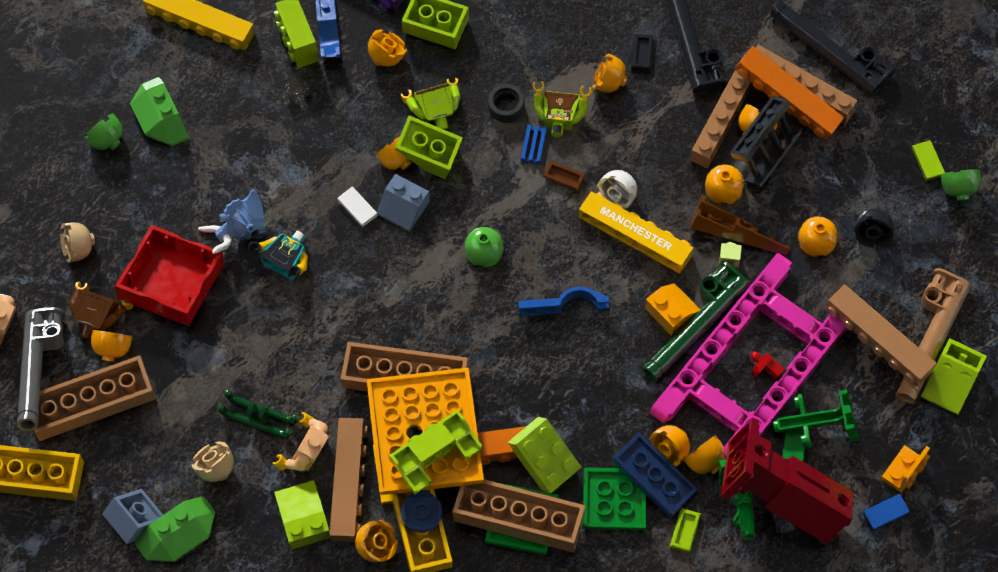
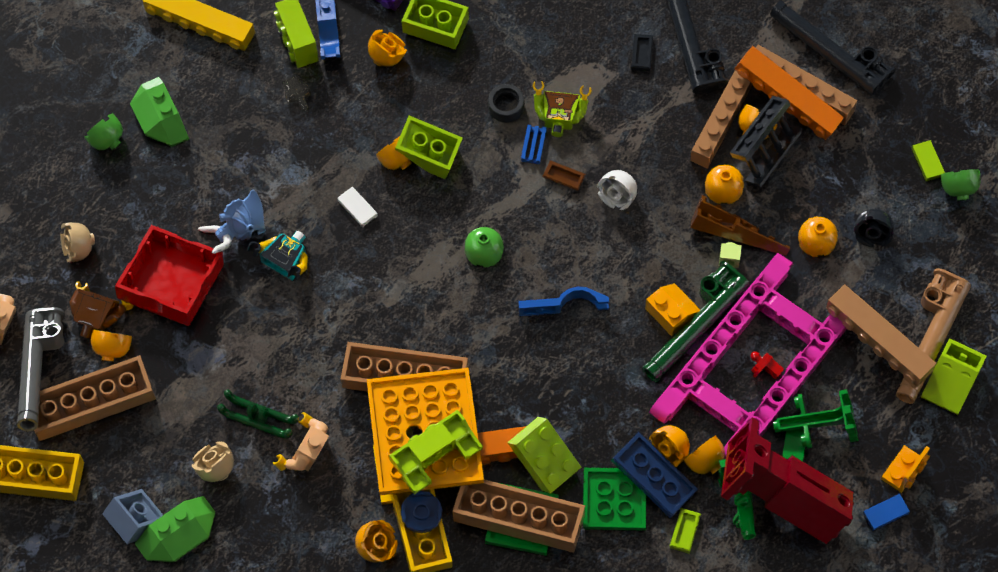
lime slope [275,480,330,550] -> none
medium nougat brick [330,418,368,543] -> none
sand blue slope [377,174,430,232] -> none
lime torso [401,78,460,130] -> none
yellow brick [579,191,693,274] -> none
light orange cylinder [592,53,627,93] -> none

